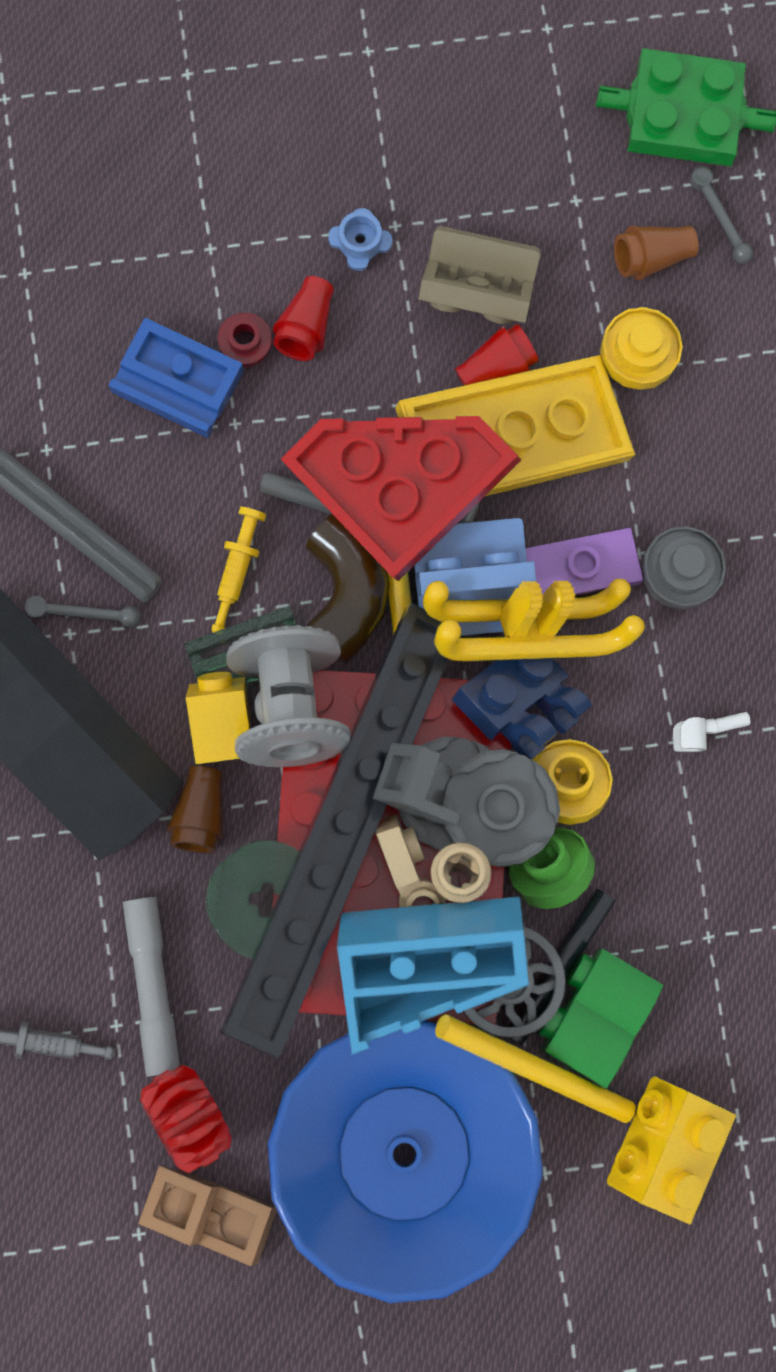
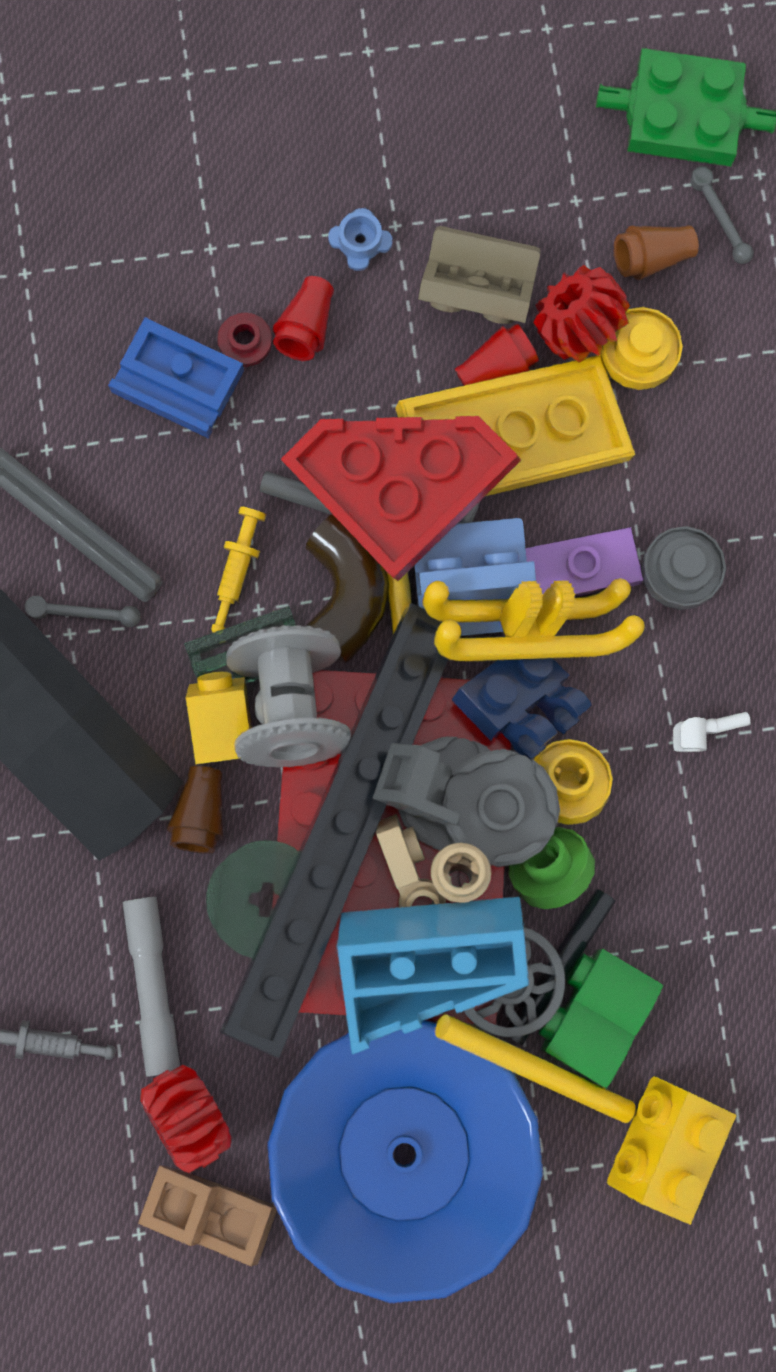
none -> red gear [533,265,630,363]

